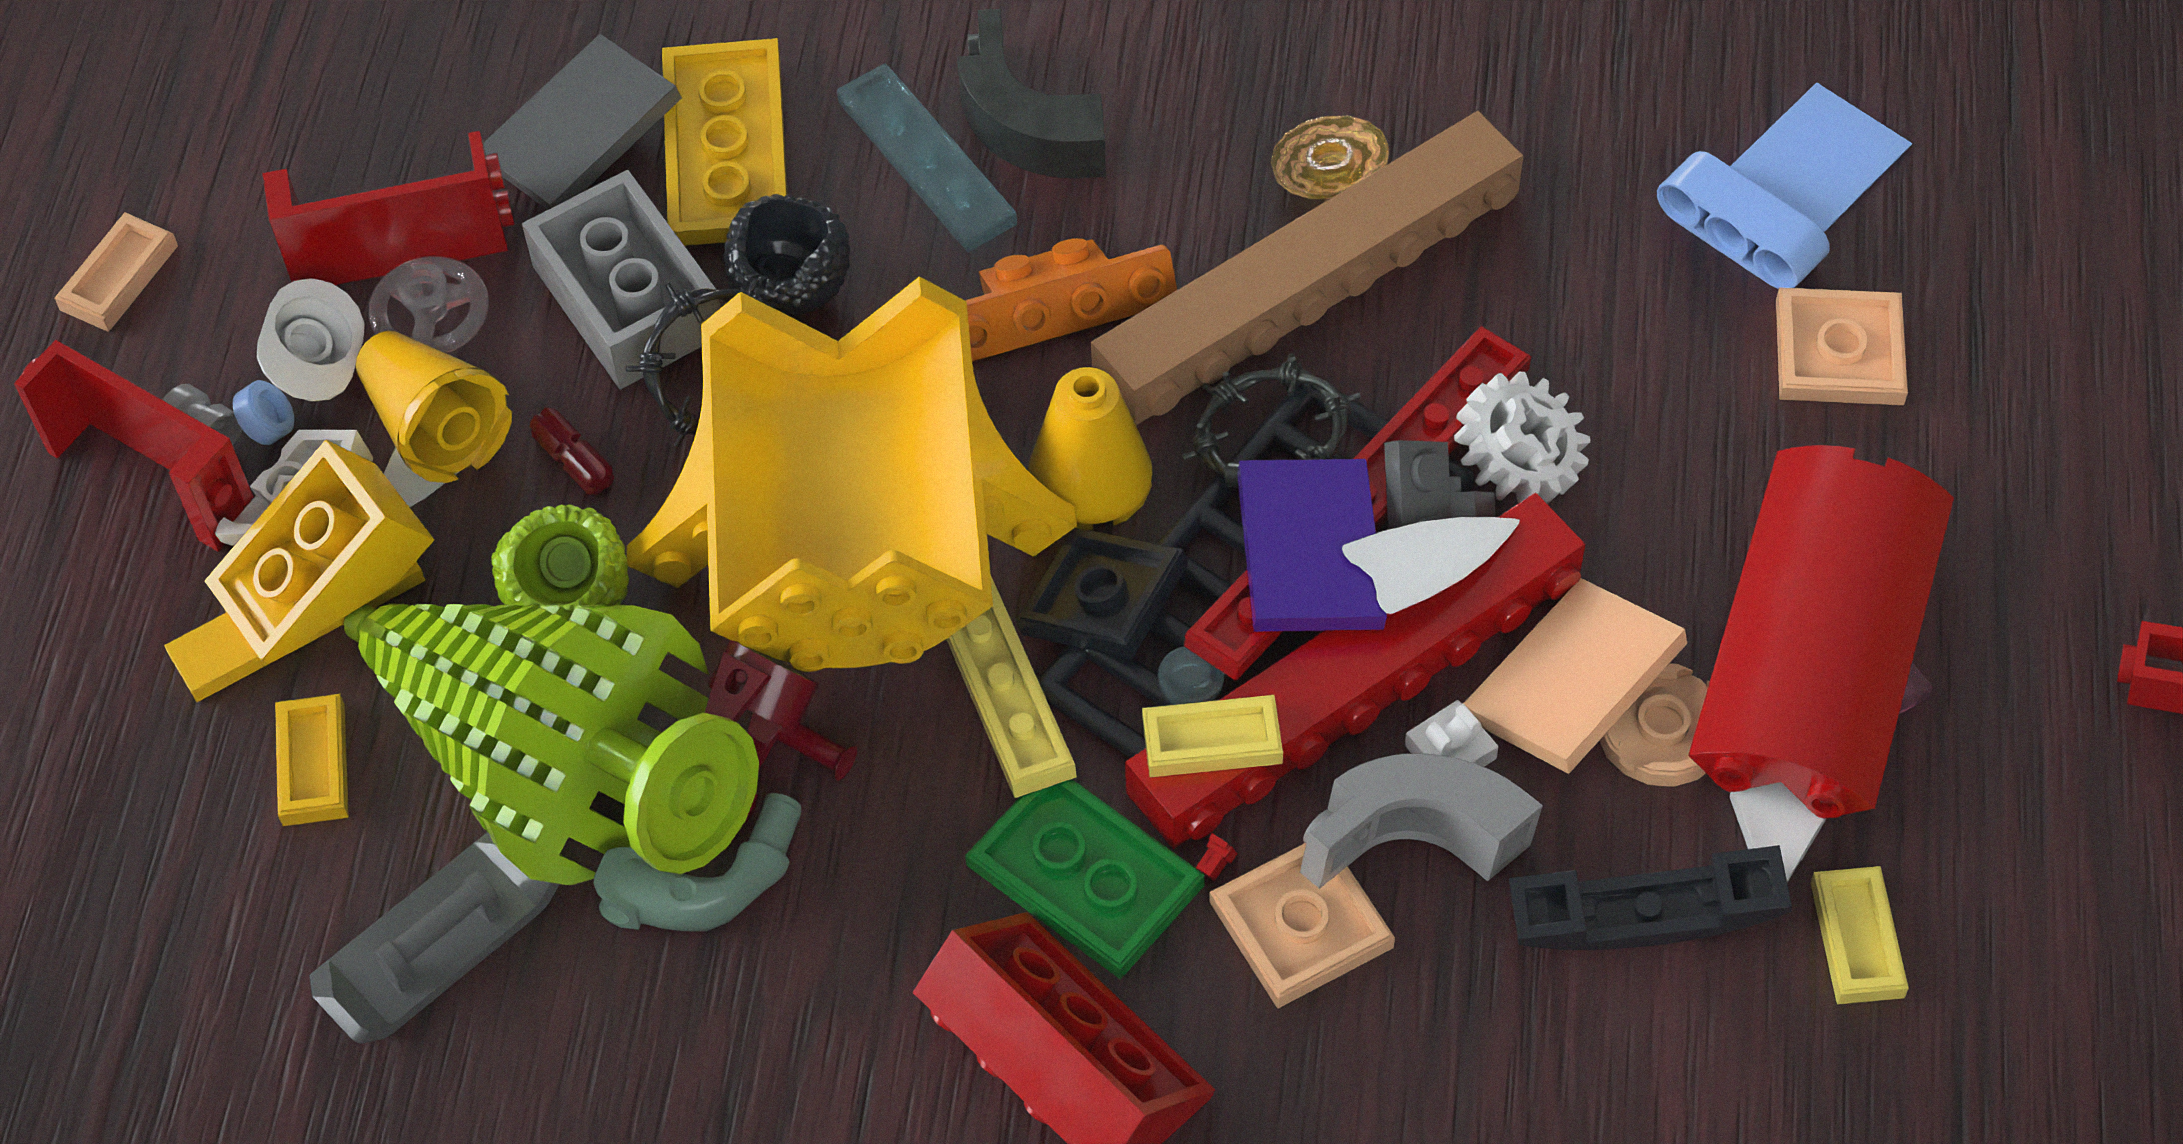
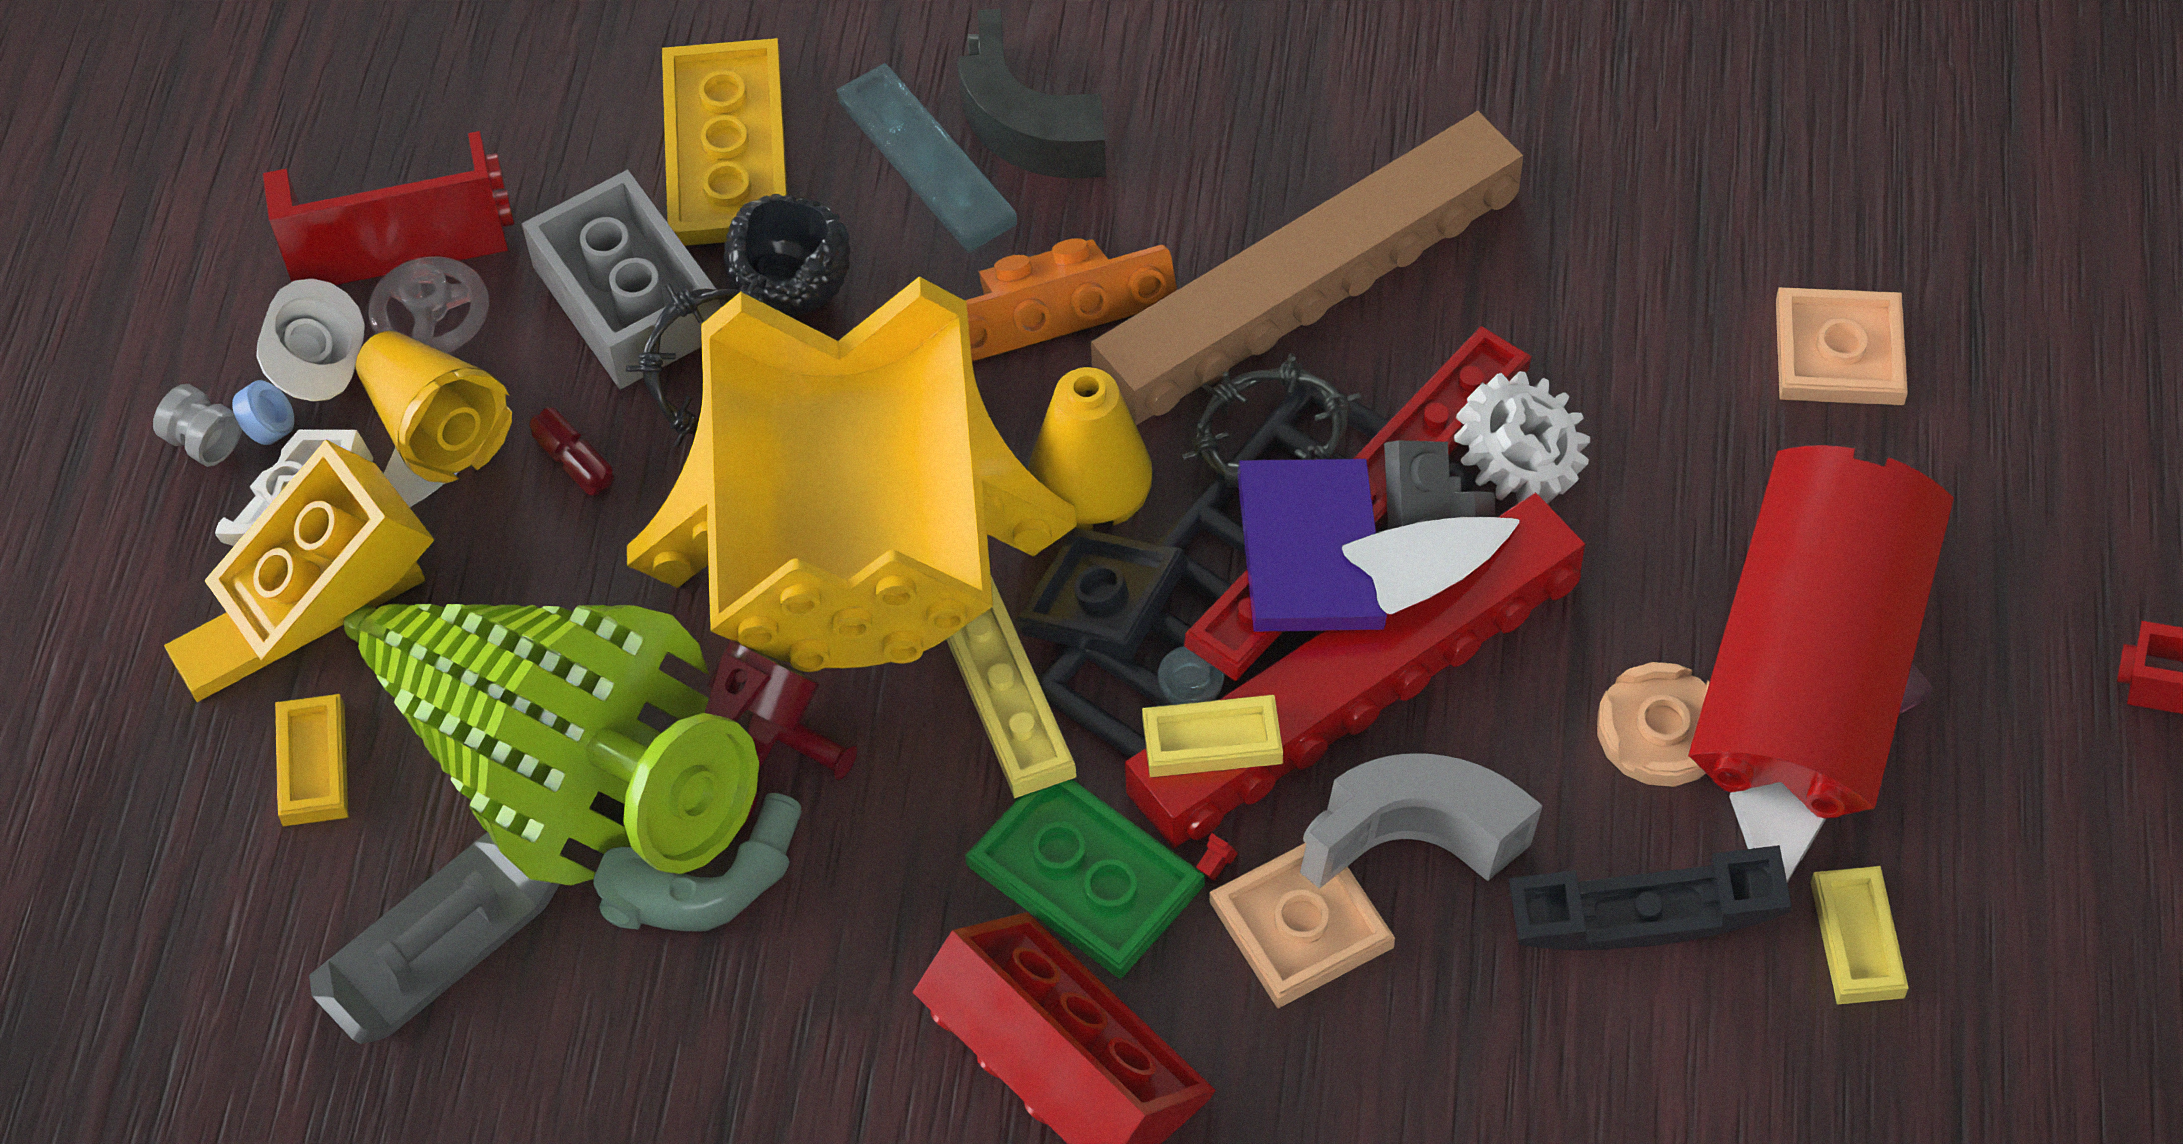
red panel [14,340,254,552] -> none
light nougat tile [54,212,178,332] -> none
dark grey tile [483,34,682,210] -> none
lime hair [491,504,629,612] -> none
clear yellow dish [1270,116,1389,199] -> none
white tile [1405,700,1498,767] -> none
light nougat tile [1463,578,1687,774] -> none
light blue piece [1657,83,1912,289] -> none

